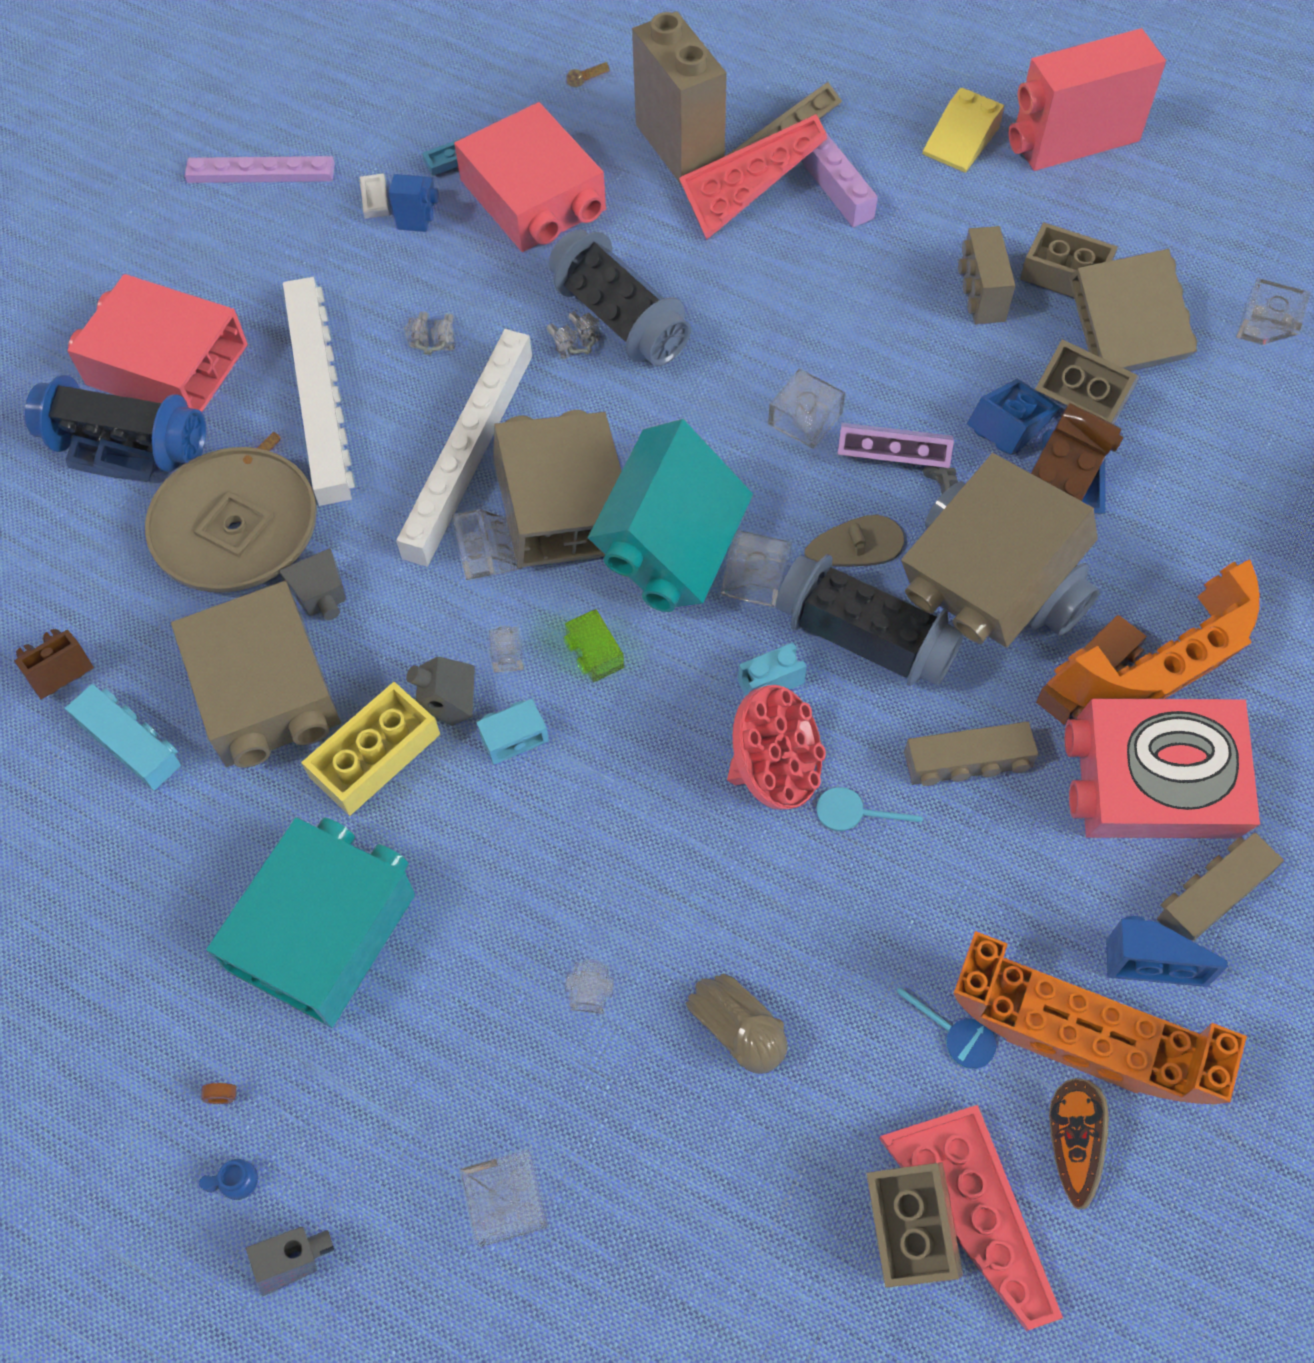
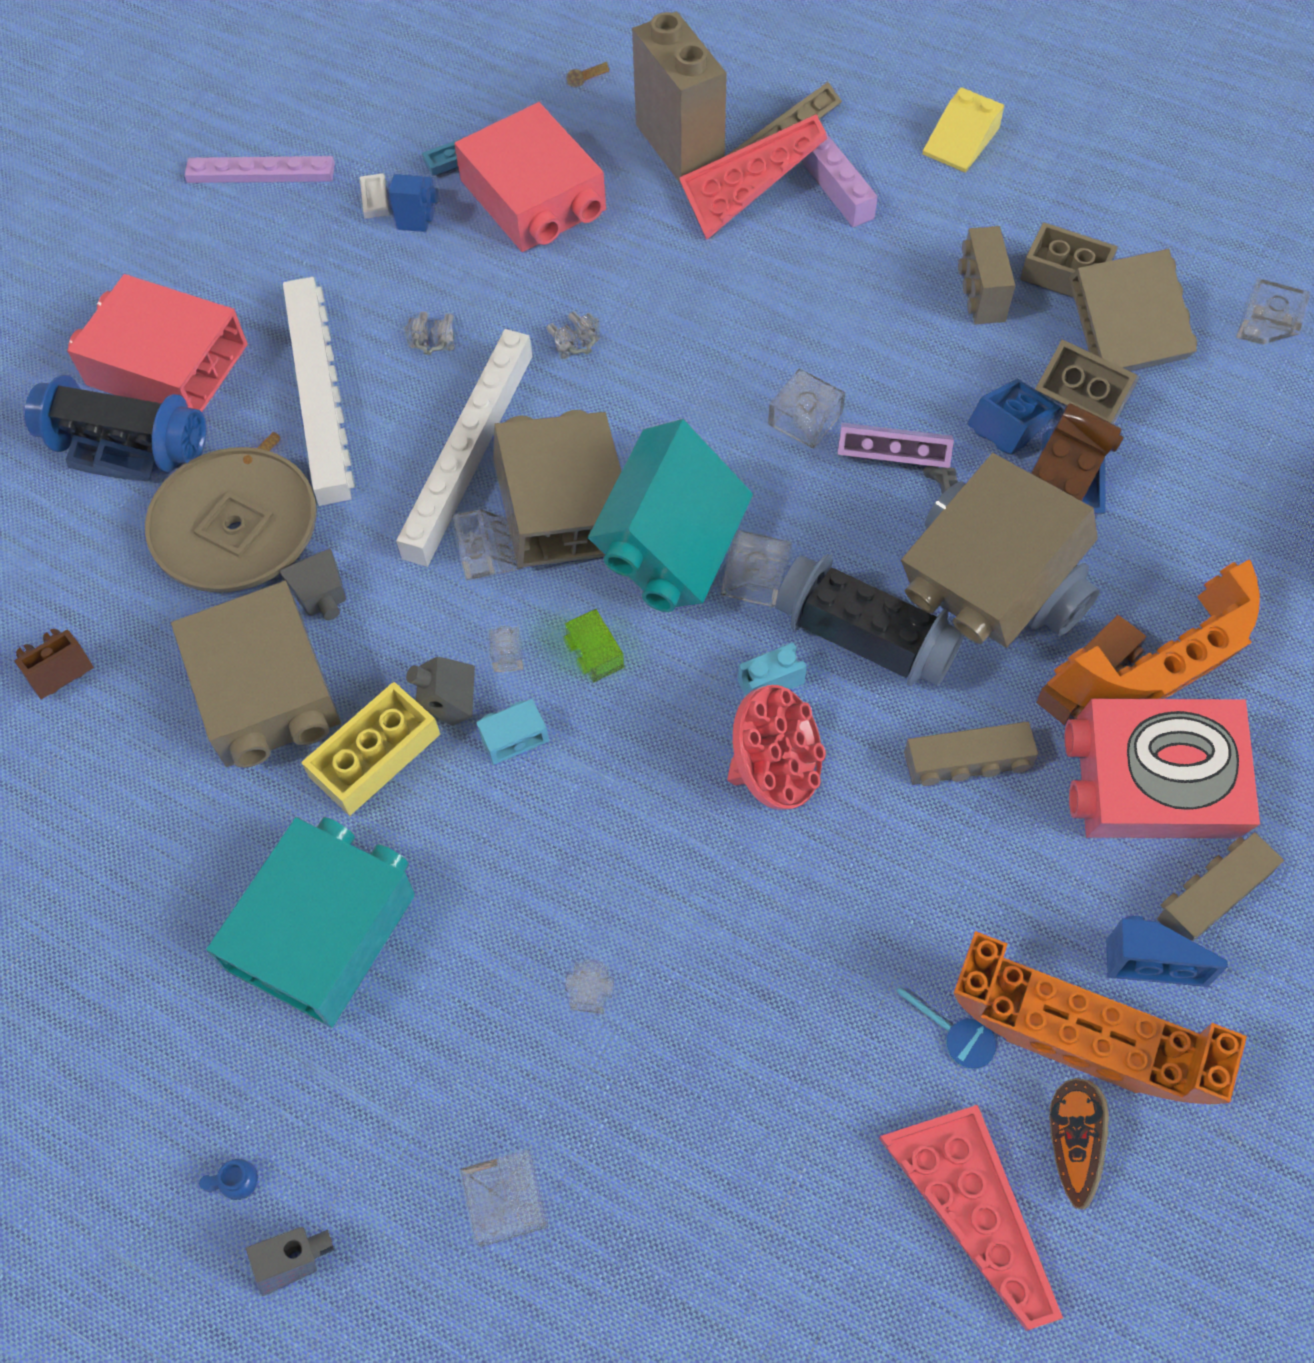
medium azure brick [64,684,181,791] -> none
dark orange tile [201,1083,237,1104] -> none
brick [549,229,691,366] -> none
dark tan hair [685,973,788,1074] -> none
dark tan shield [804,515,904,567] -> none
medium azure piece [816,787,923,831] -> none
dark tan brick [866,1162,963,1288] -> none
coral brick [1009,28,1166,171] -> none

